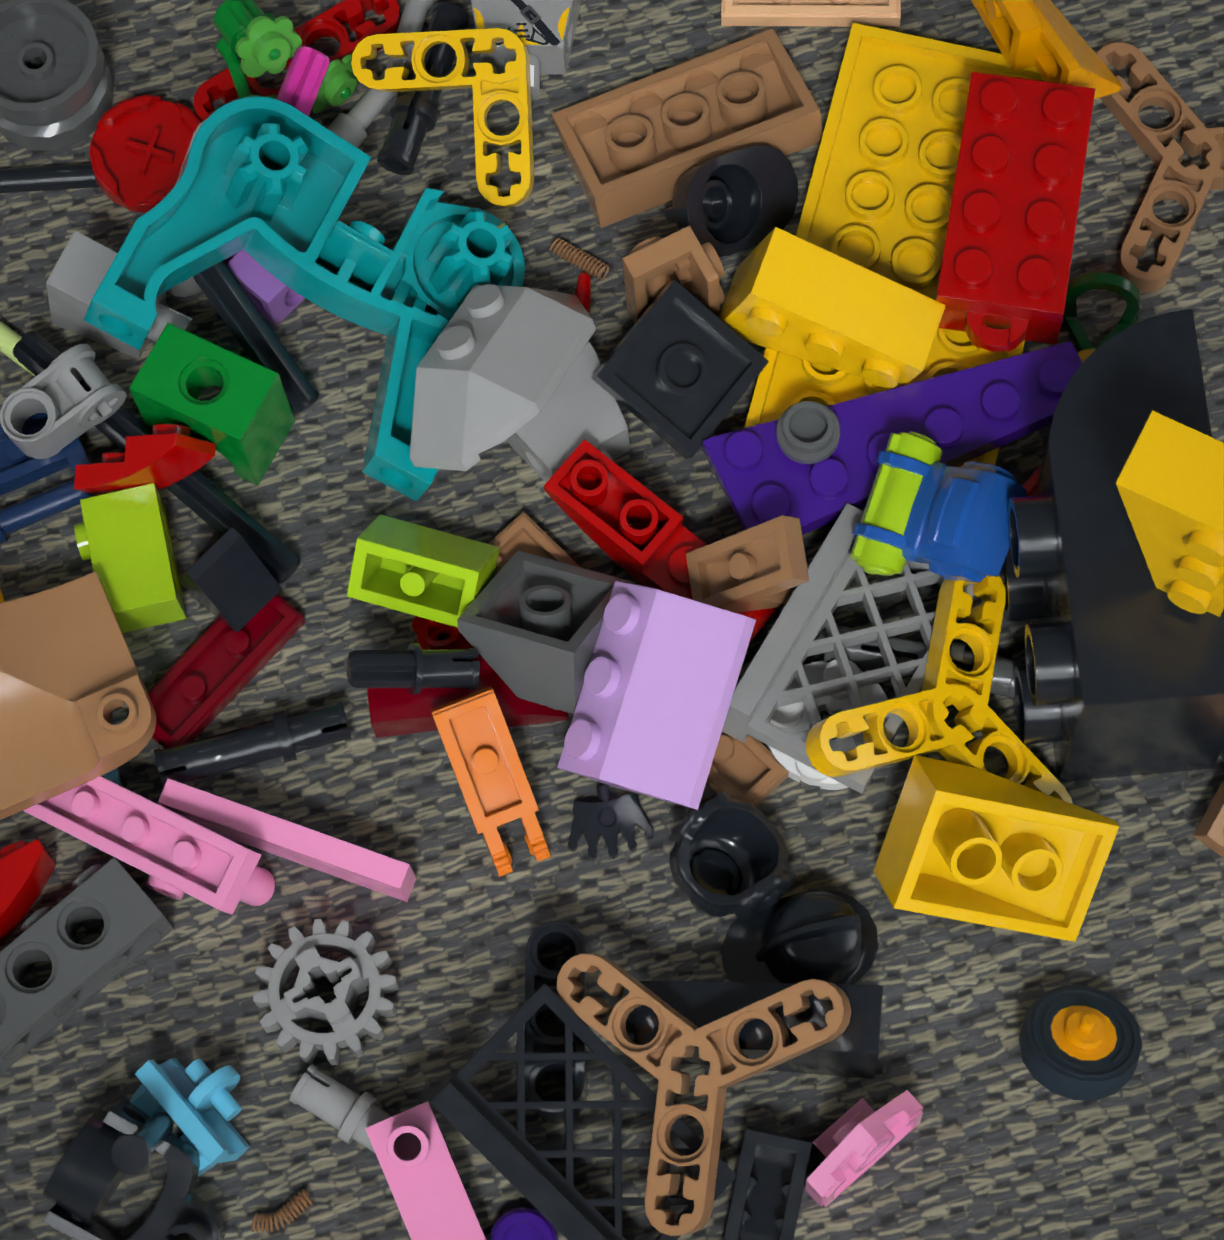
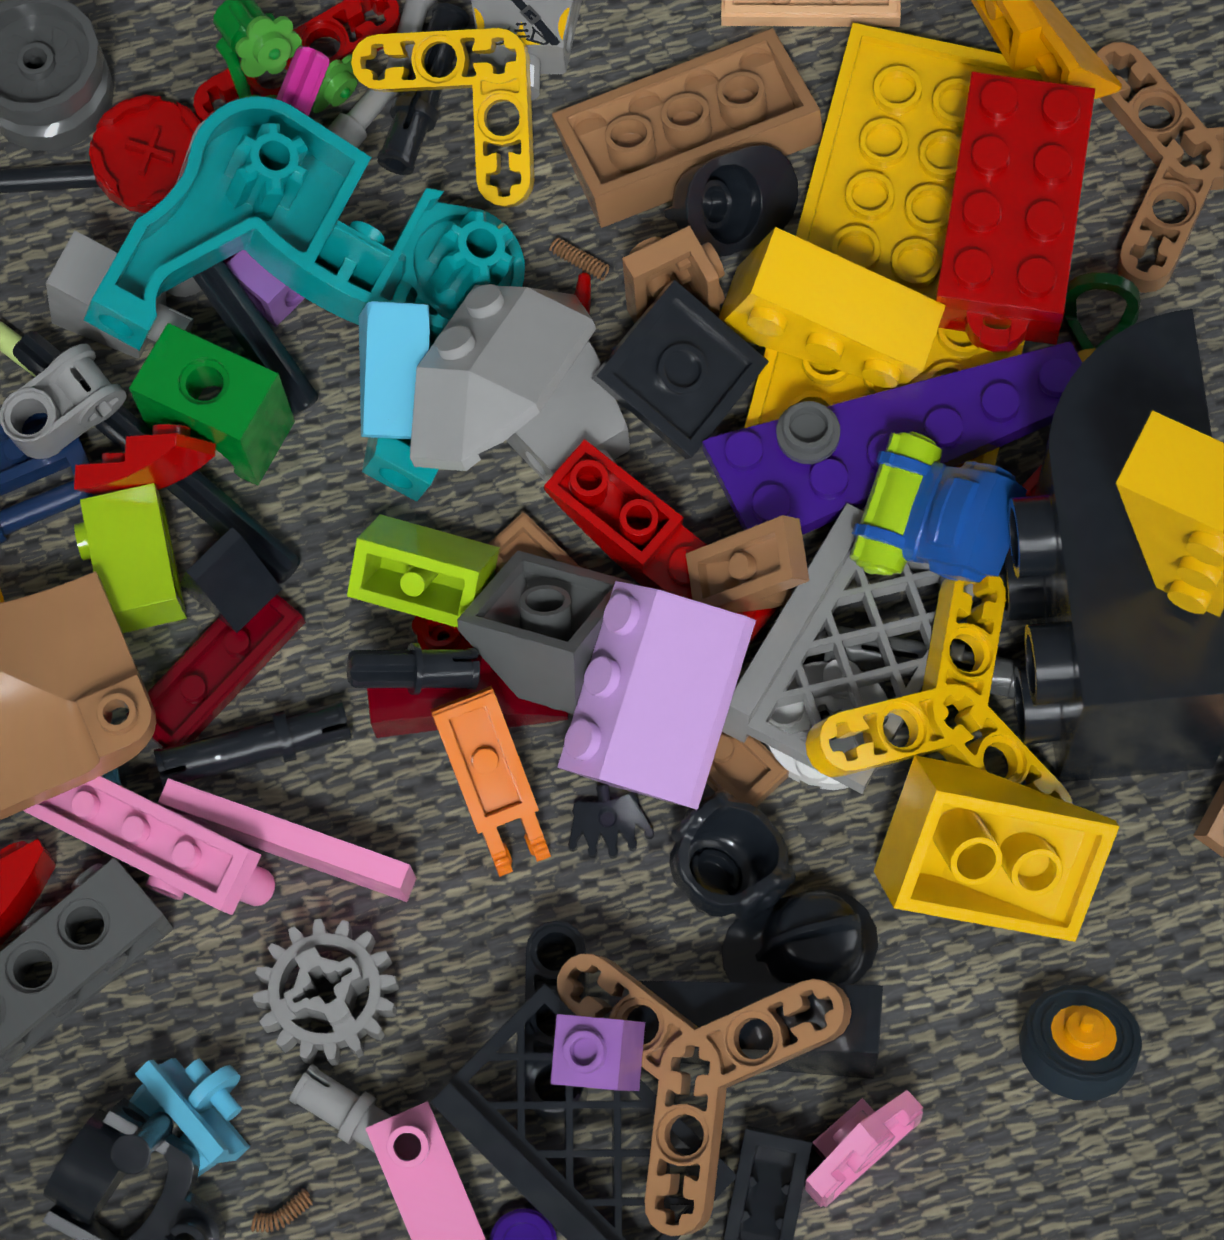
none -> medium azure slope [359,301,430,439]
none -> medium lavender brick [551,1014,645,1091]

